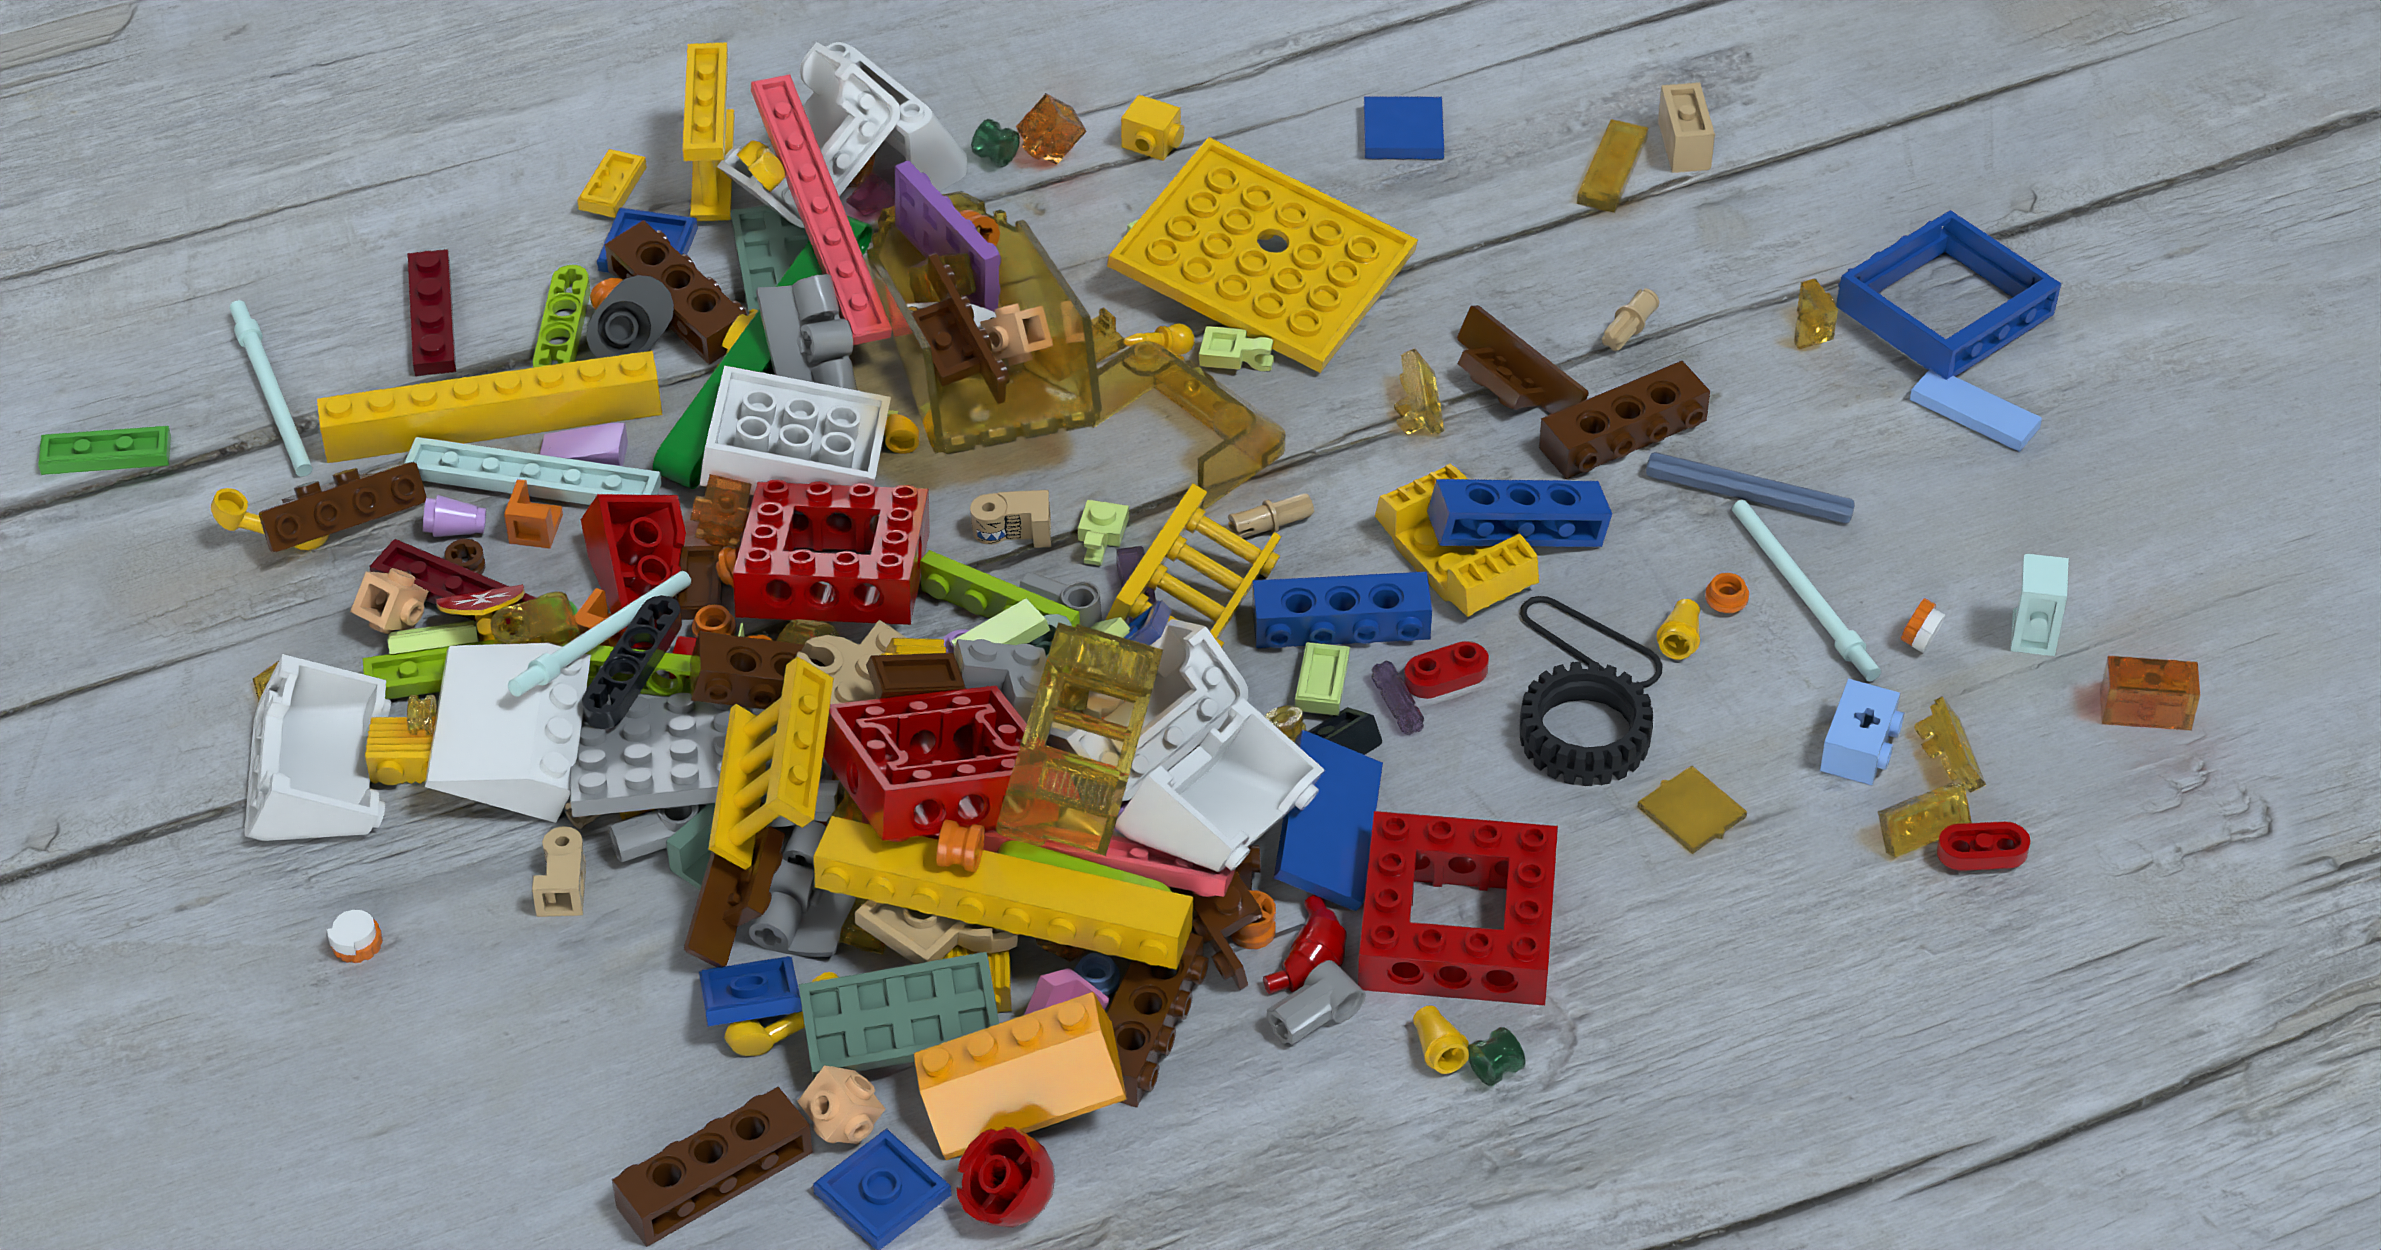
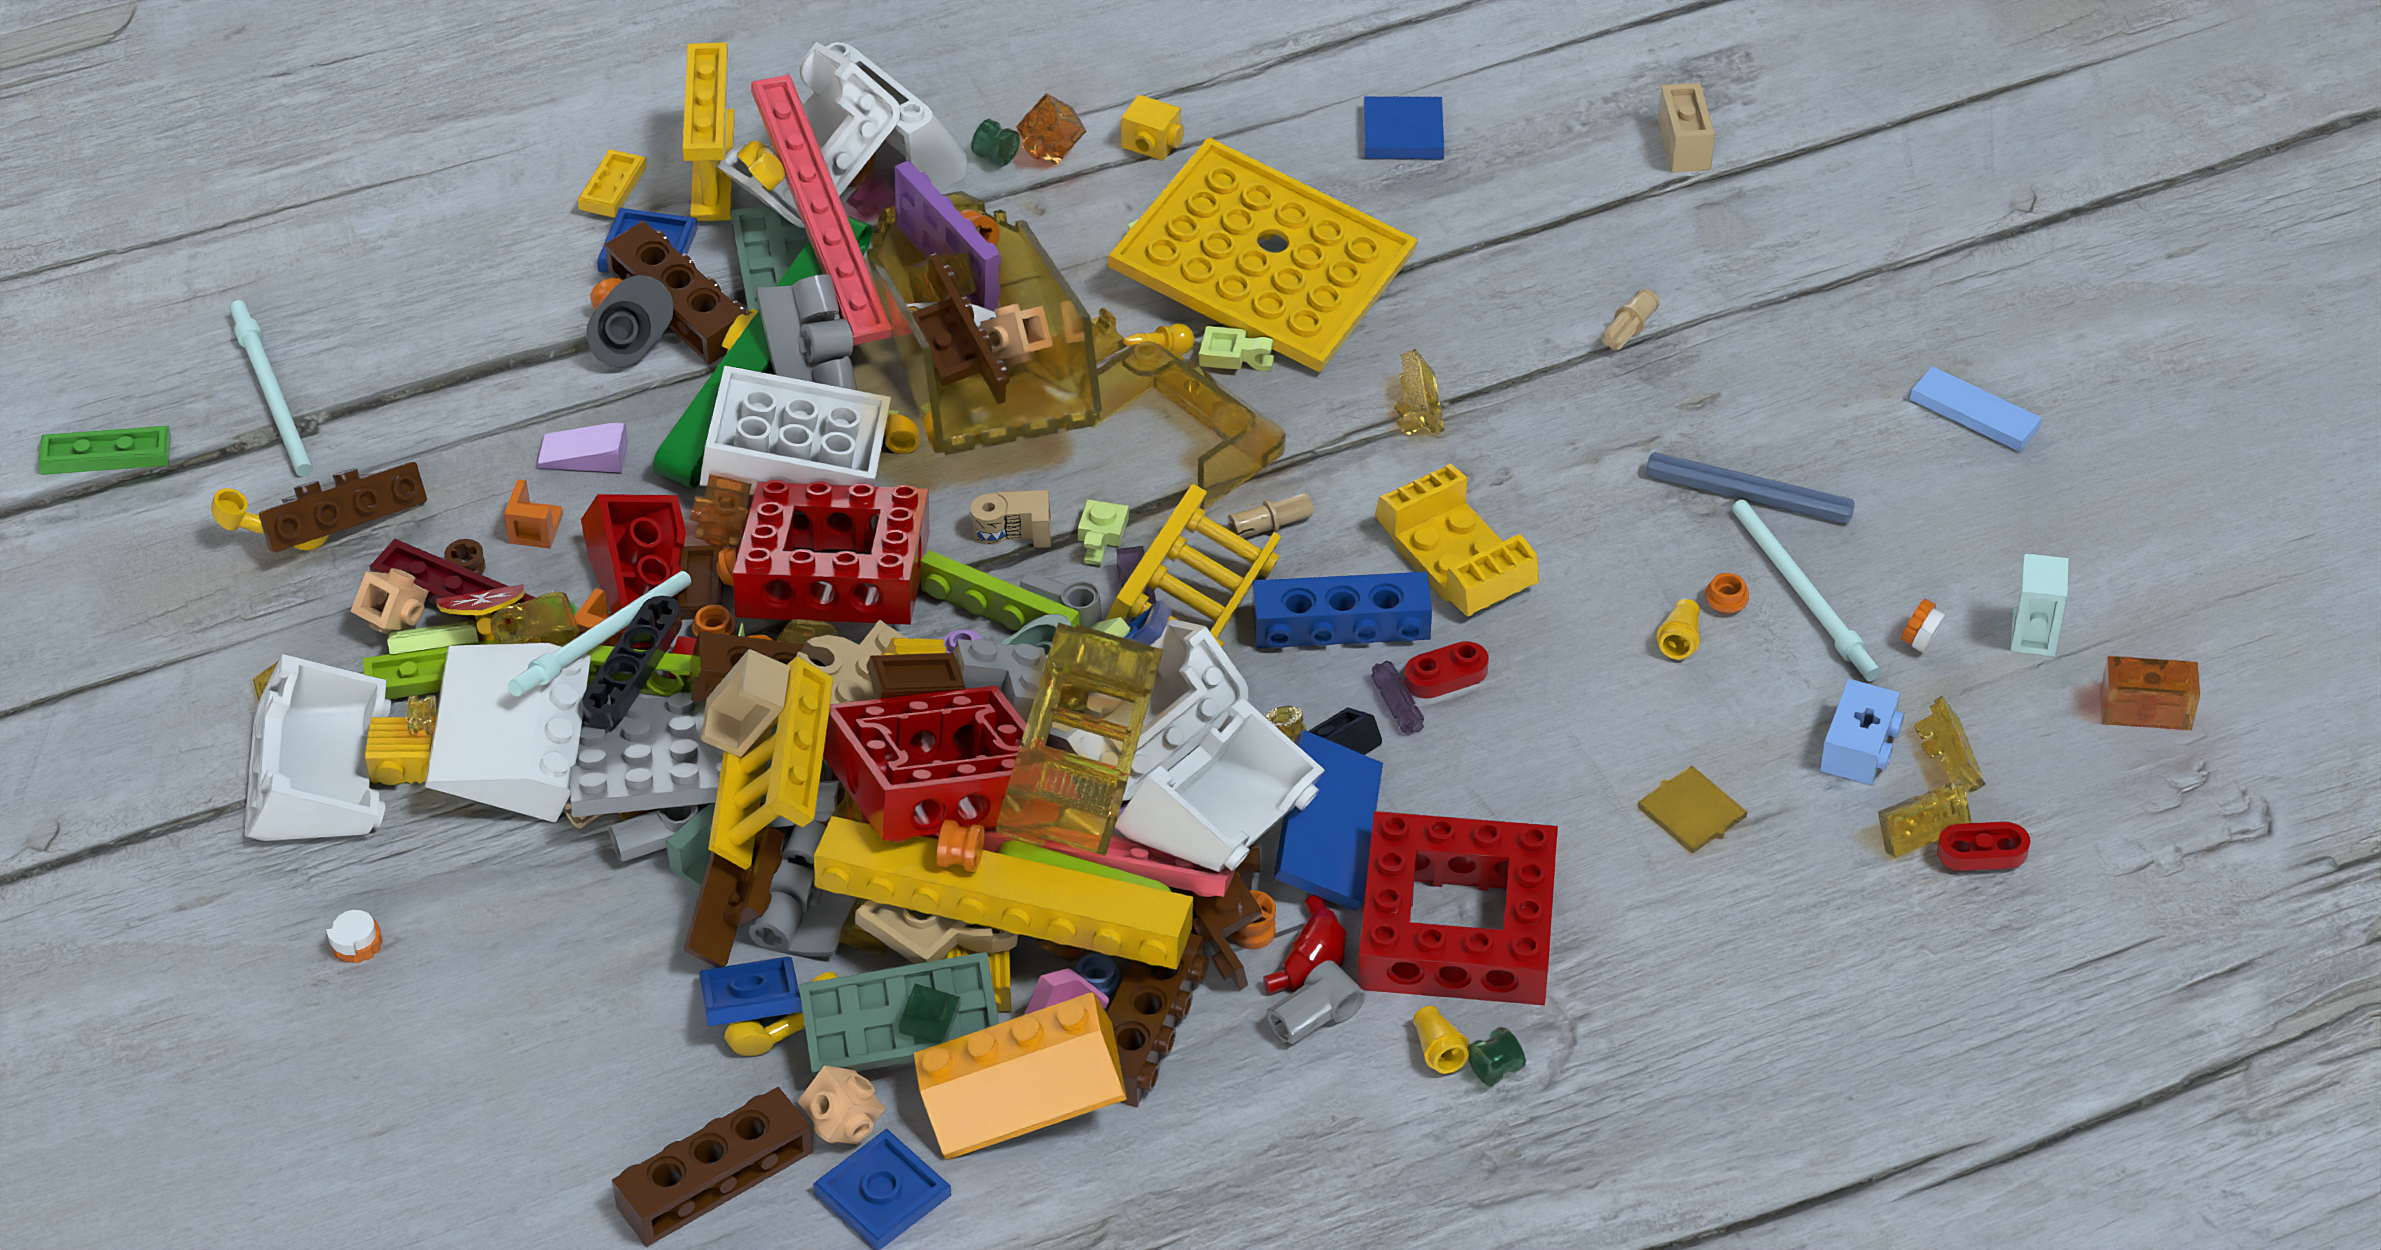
yellow brick [317,351,662,463] -> none
light aqua plate [404,437,662,505] -> none
dark red plate [407,249,457,376] -> none
lavender cone [423,495,486,537] -> none
tan leg [532,826,586,917] -> none
lime beam [533,265,591,368] -> none
yellowish green tile [951,598,1050,649] -> none
red cylinder [956,1127,1055,1228] -> none
yellowish green tile [1295,642,1350,716] -> none
blue brick [1427,479,1612,547] -> none
reddish brown bracket [1457,305,1589,414] -> none
black piece [1520,596,1663,688] -> none
black tyre [1520,661,1653,786] -> none
reddish brown brick [1539,360,1710,479] -> none
clear yellow tile [1577,119,1649,213] -> none
clear yellow bracket [1794,278,1838,349] -> none
blue window [1836,210,2062,380] -> none
none -> tan panel [701,649,790,757]
none -> clear green tile [899,983,961,1044]

